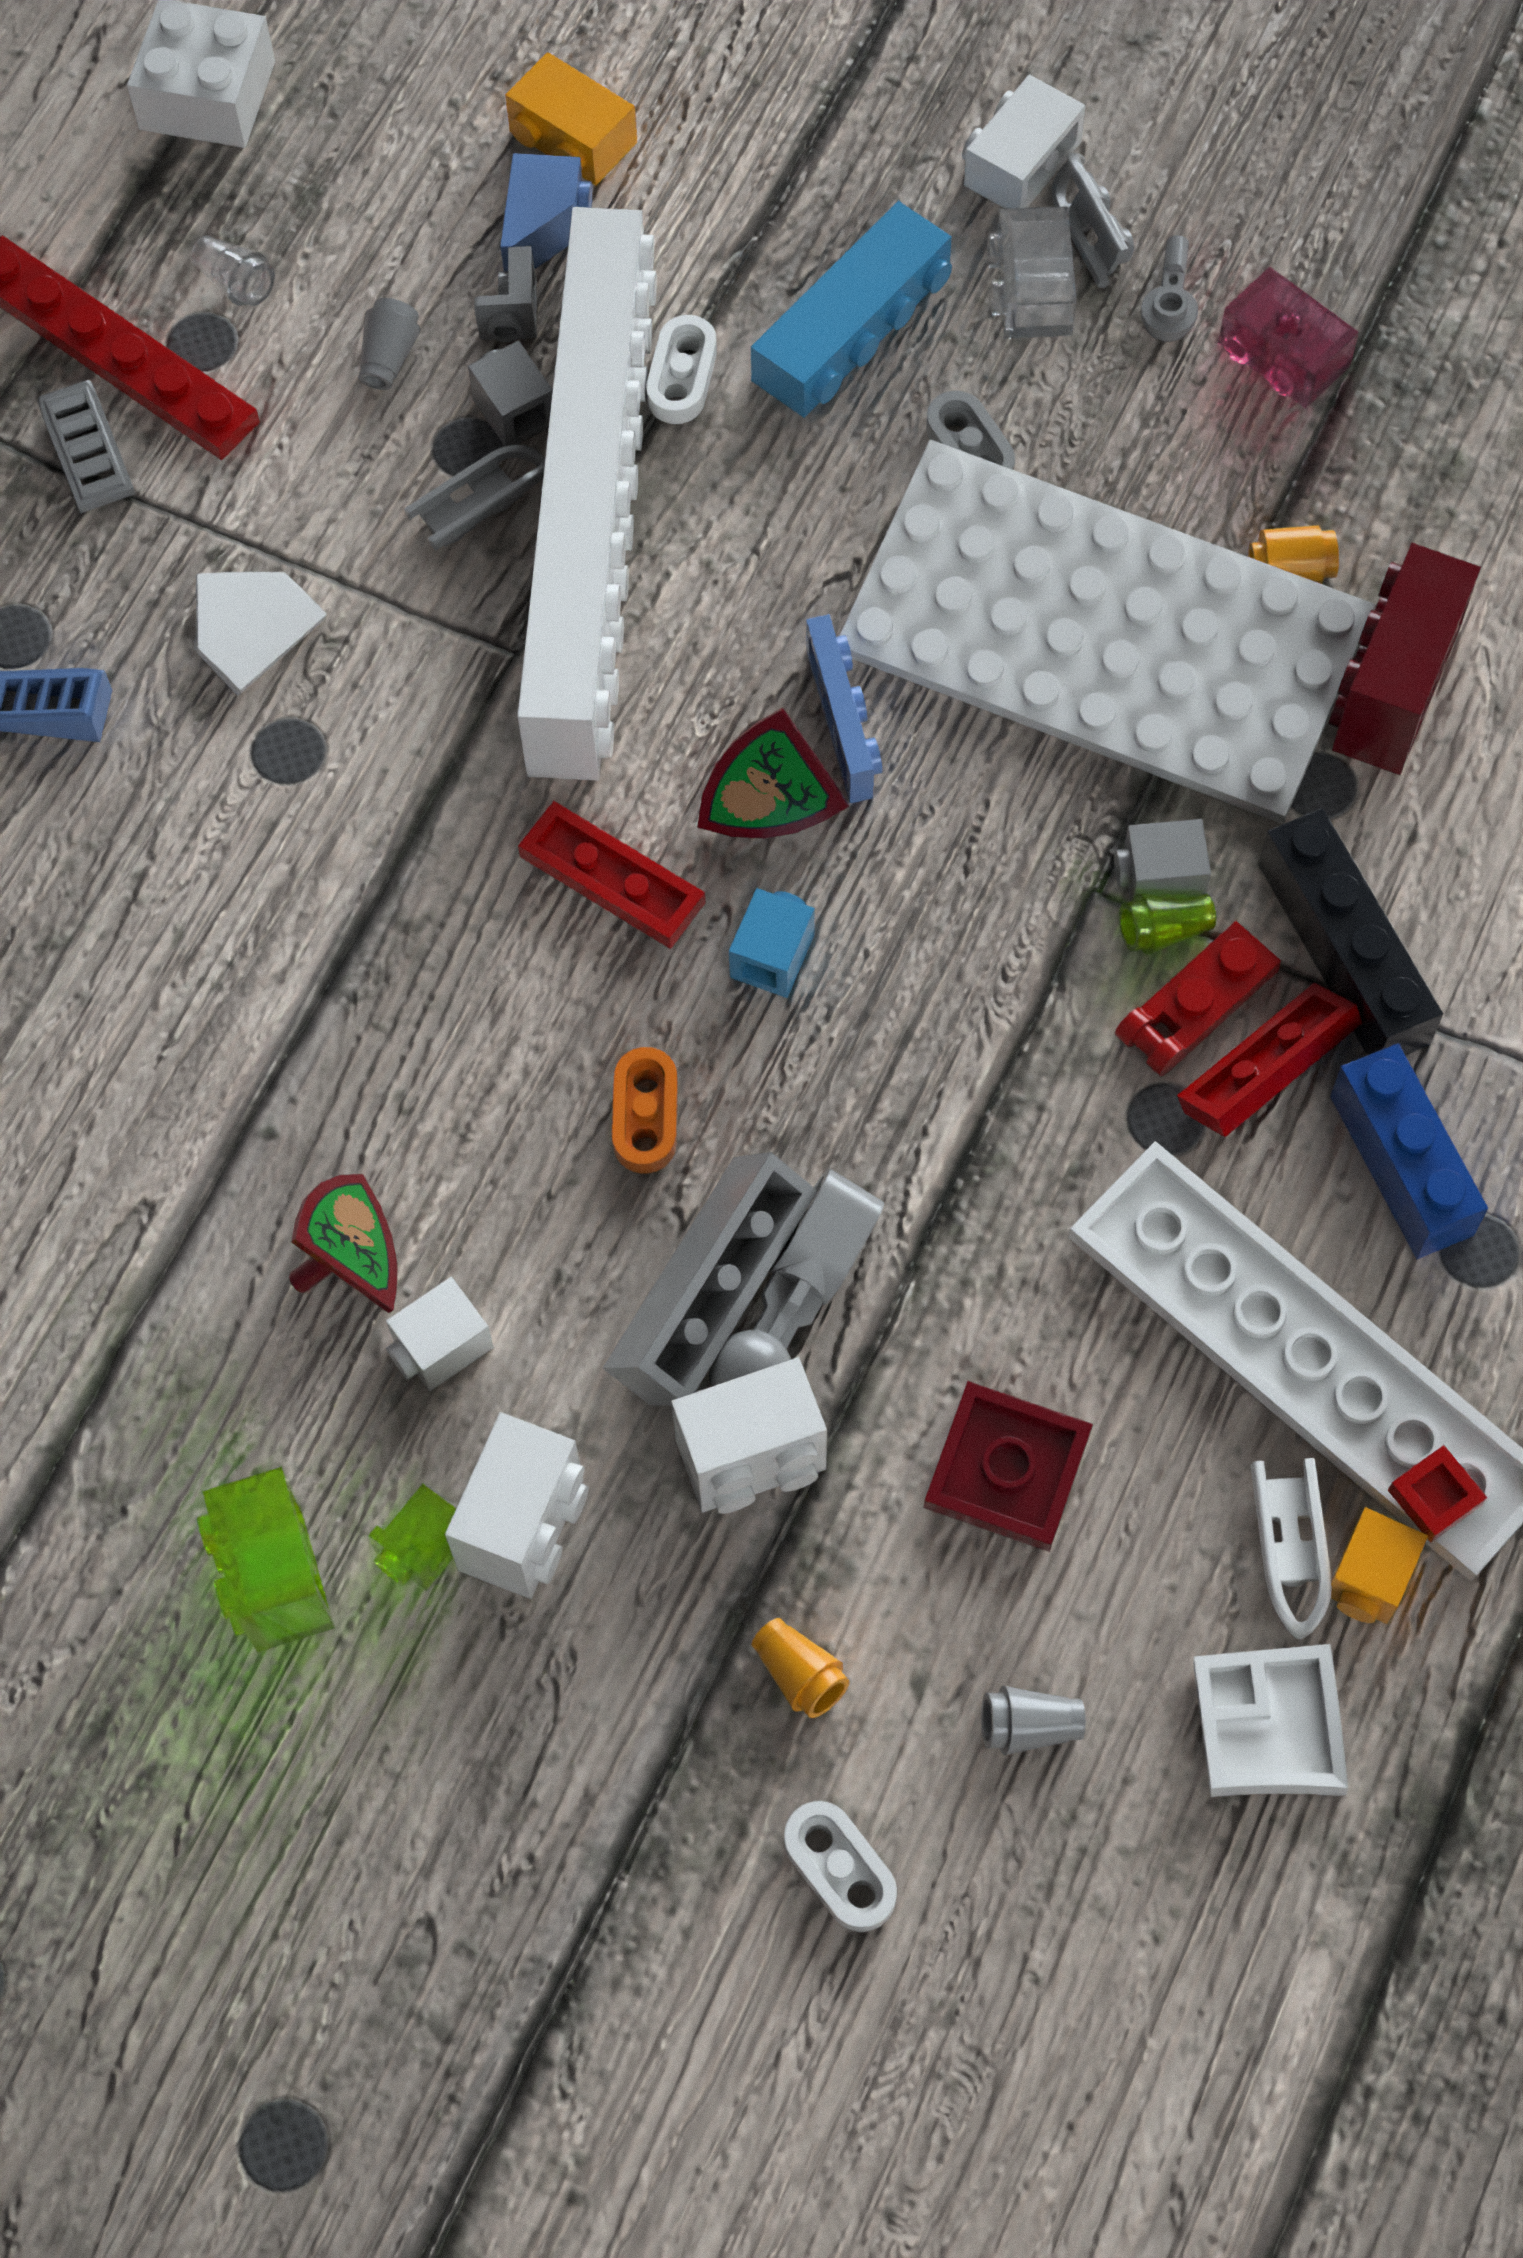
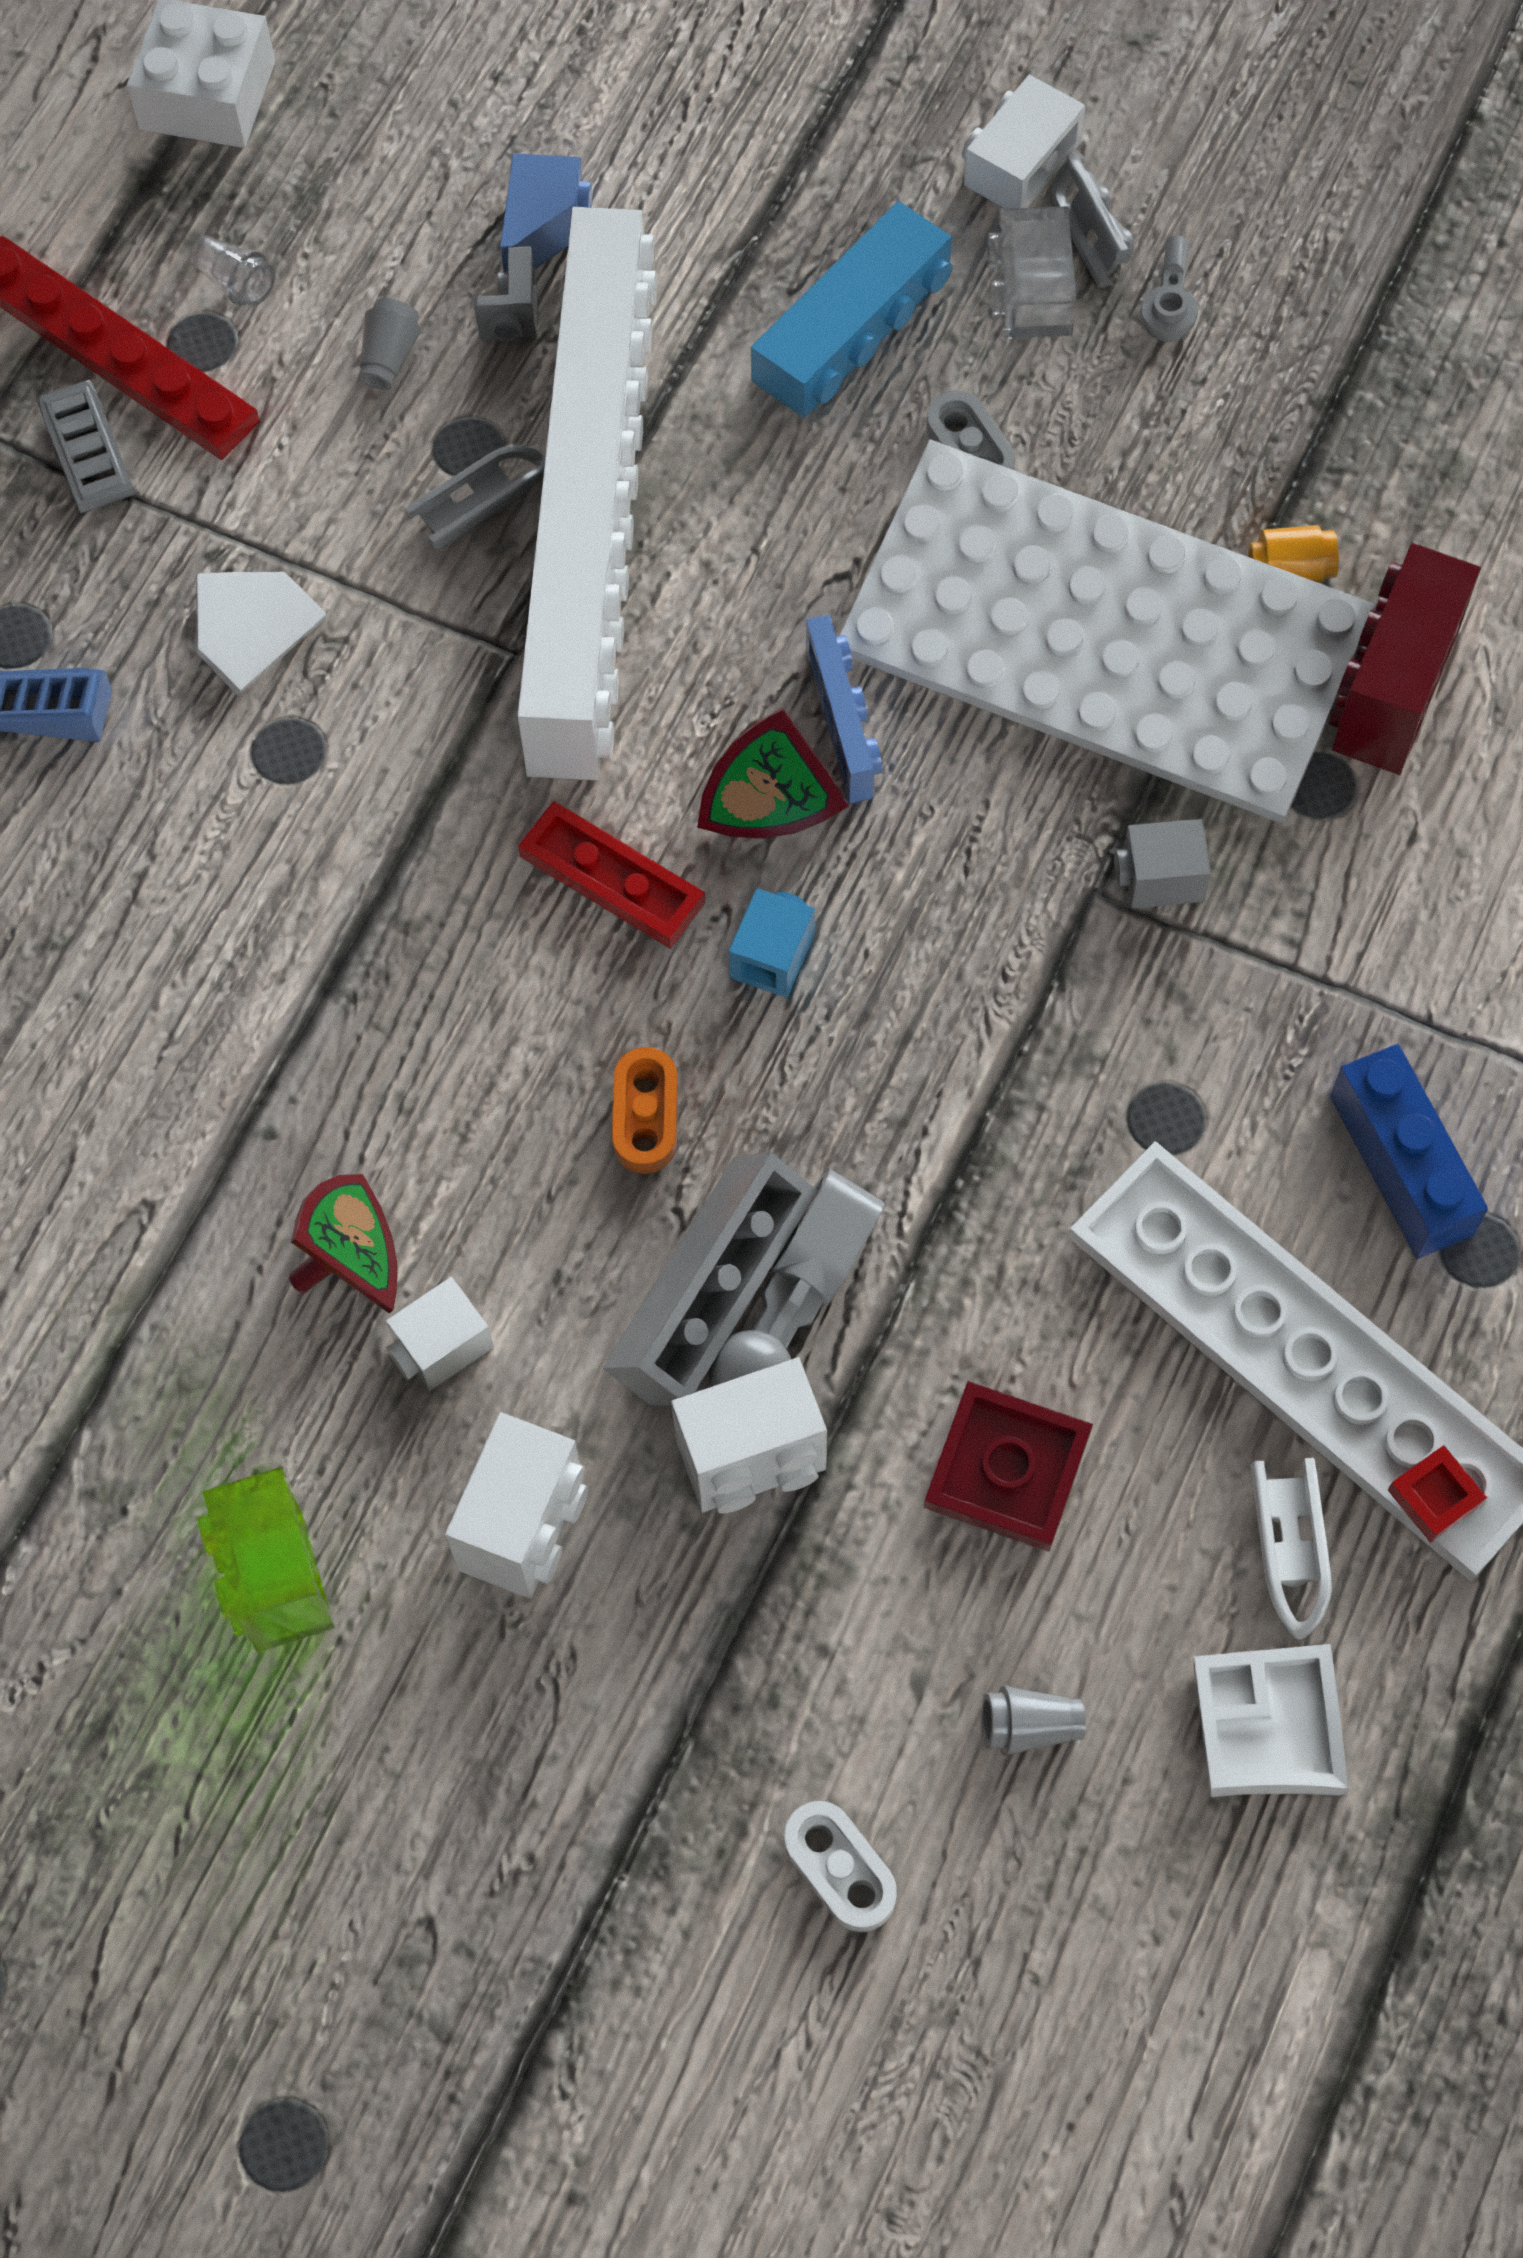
clear neon green bracket [368,1483,457,1591] -> none
light grey brick [468,341,553,446] -> none
light orange brick [505,52,637,186] -> none
white plate [646,315,717,424] -> none
light orange cone [751,1618,850,1718] -> none
red plate [1114,921,1281,1077] -> none
clear neon green cone [1119,893,1217,955] -> none
red plate [1177,983,1363,1137] -> none
clear pink brick [1218,267,1359,409] -> none
black brick [1258,808,1443,1056] -> none
light orange brick [1331,1507,1428,1624] -> none

